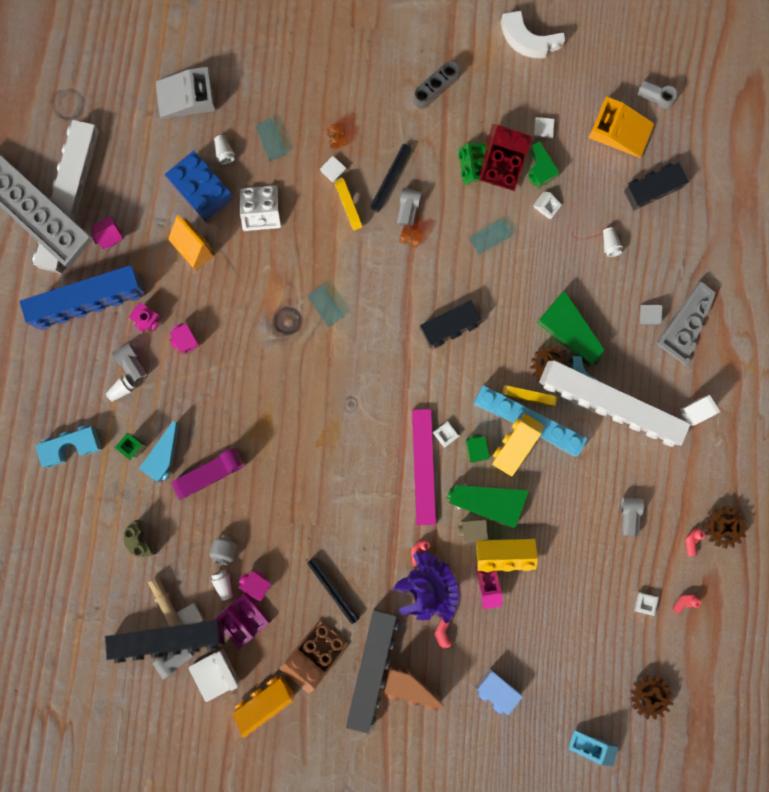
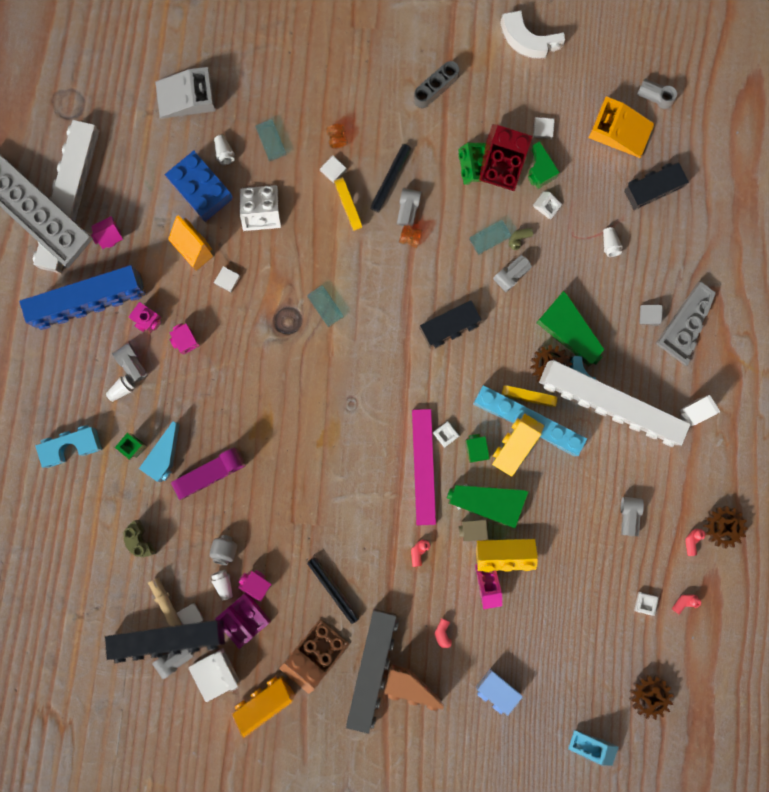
dark purple piece [393,552,460,624] -> none
none -> white tile [214,266,240,293]
none -> light grey piece [493,255,532,292]
none -> olive arm [509,228,533,250]

